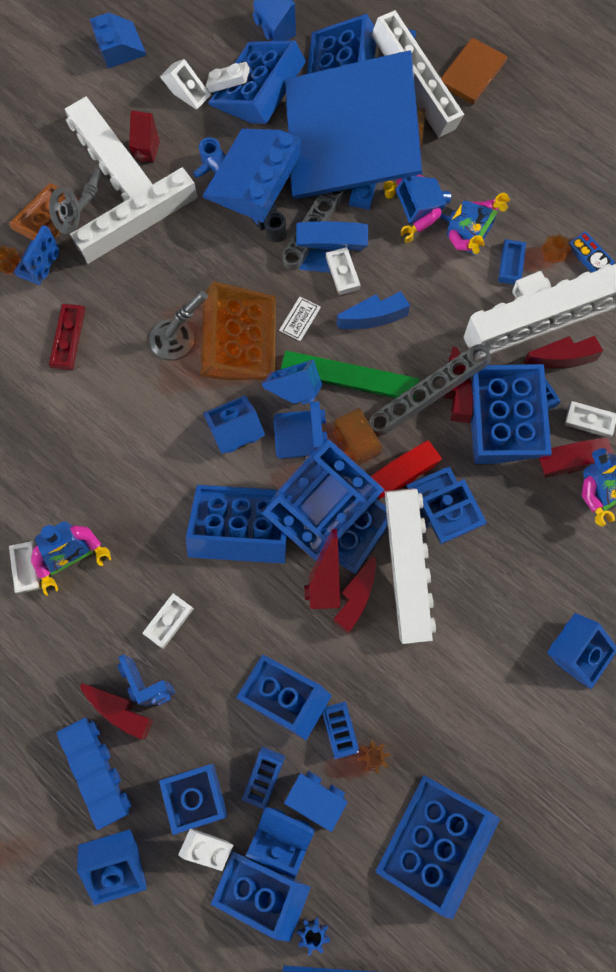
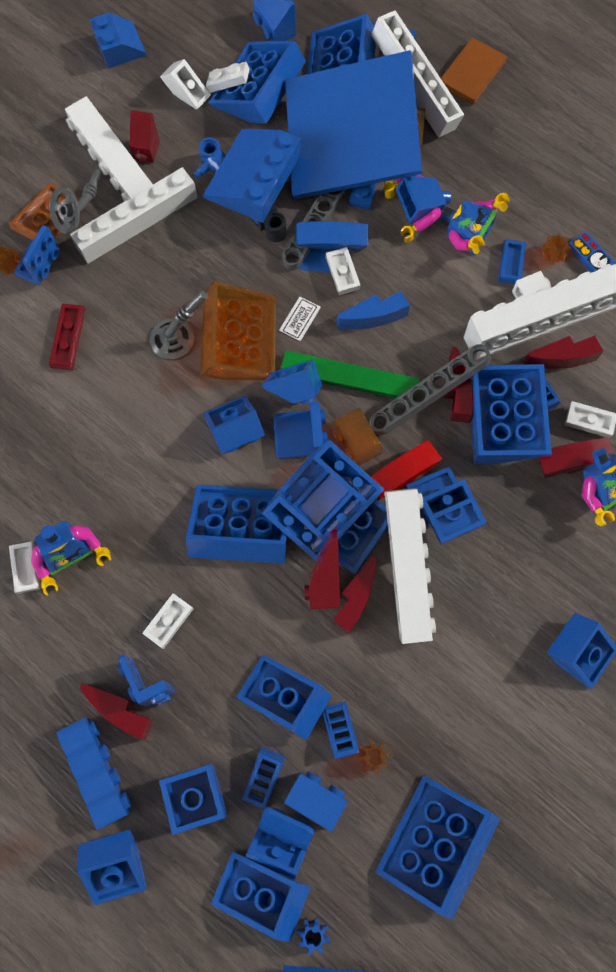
white plate [178,829,234,871] -> none

